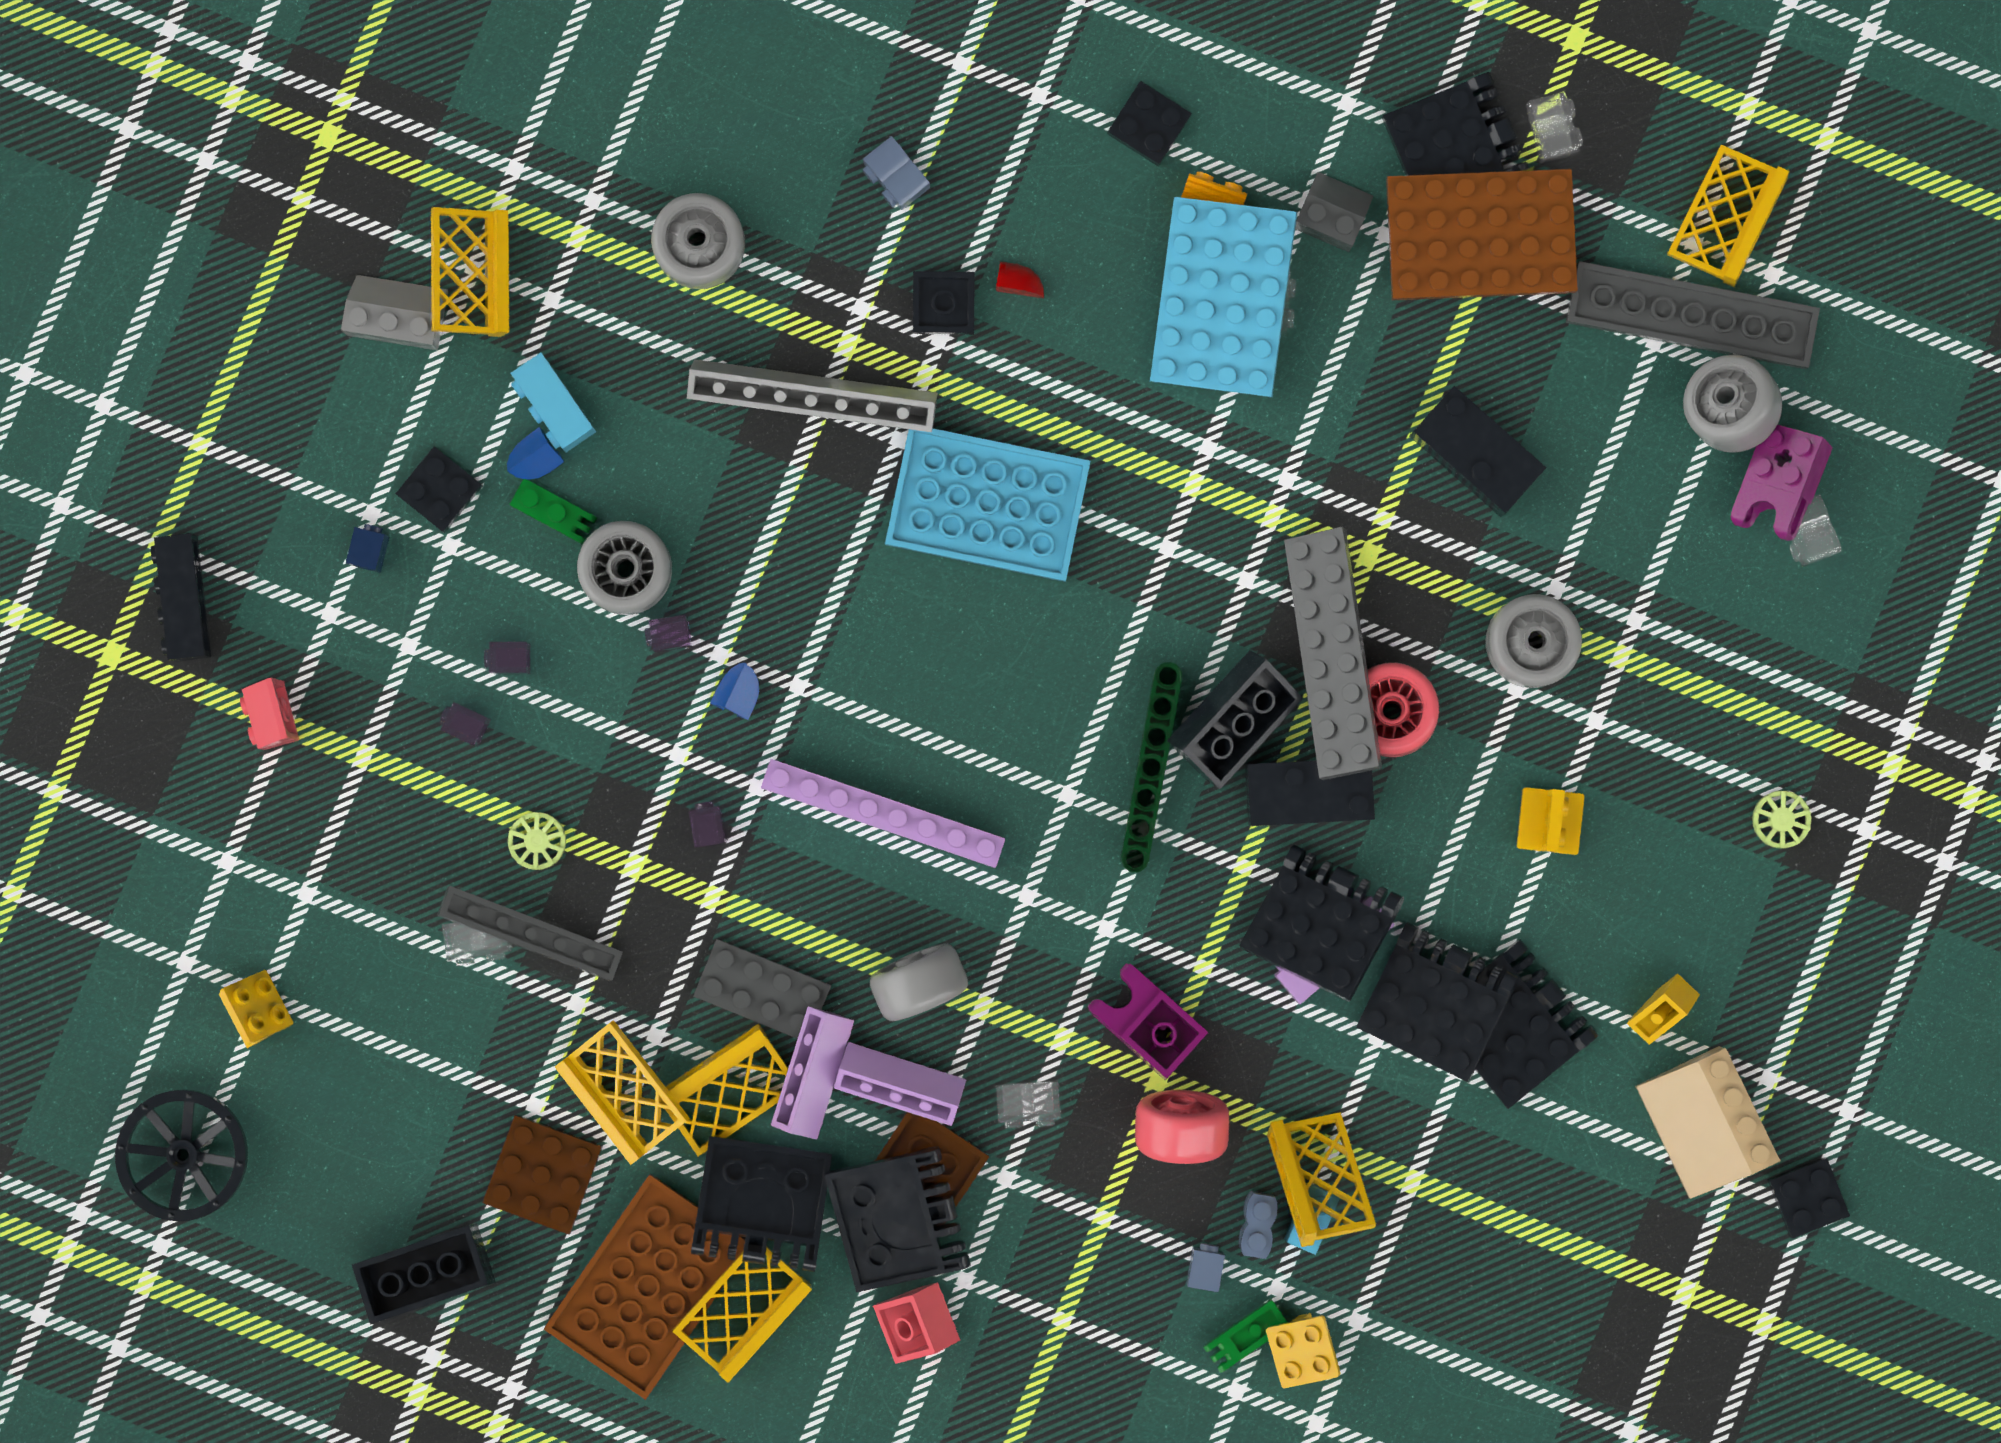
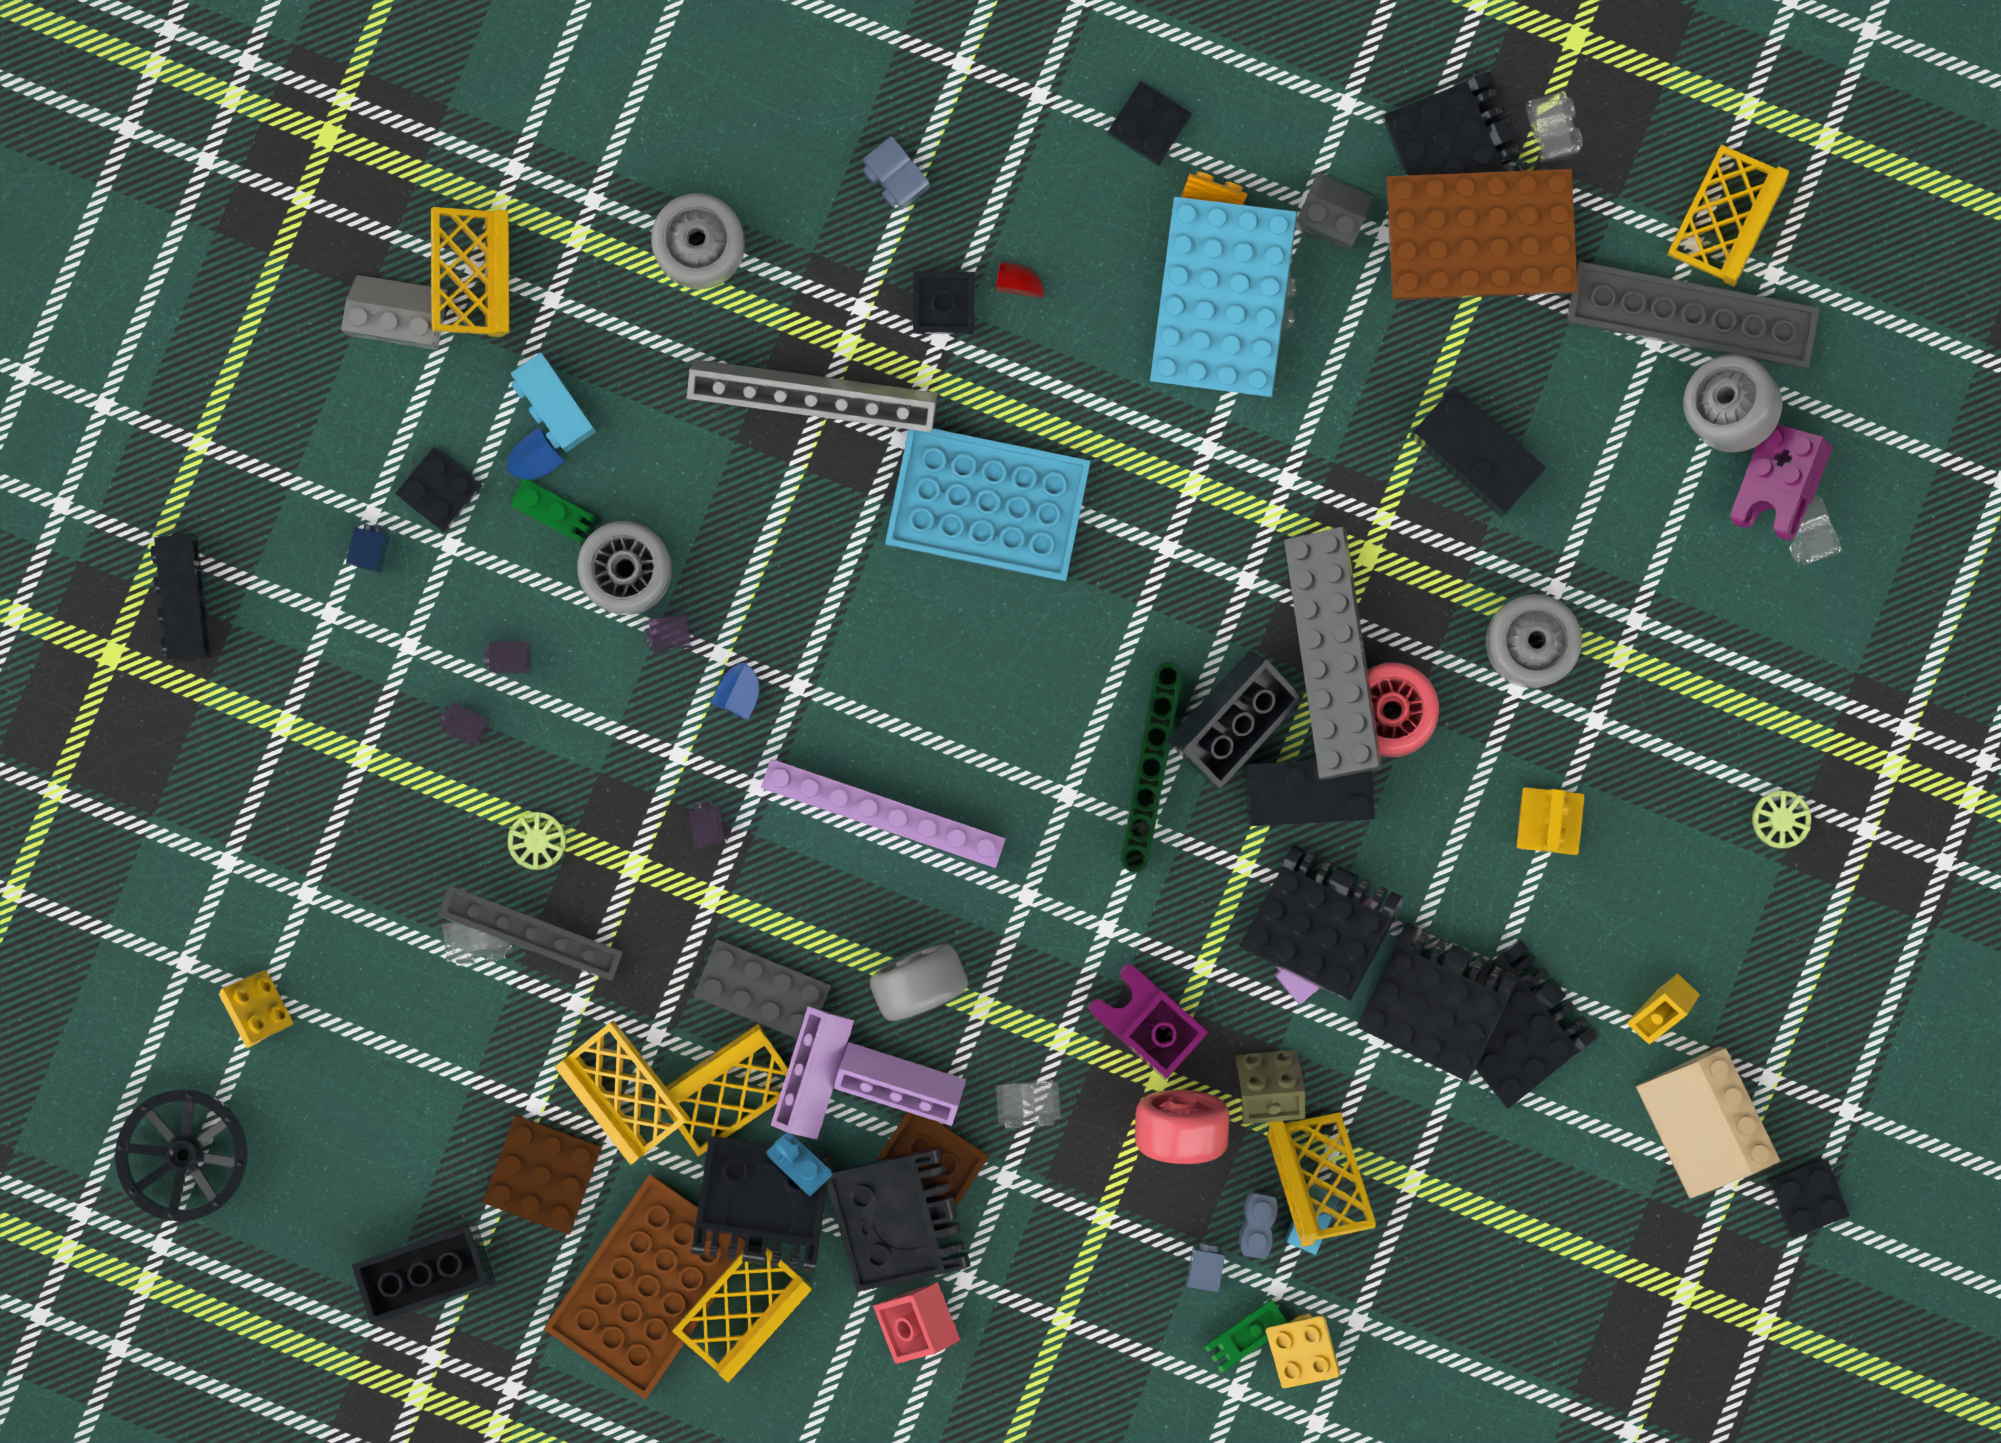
coral slope [240,678,299,750] -> none
none -> dark azure hinge [766,1132,832,1196]
none -> olive bracket [1236,1050,1305,1124]

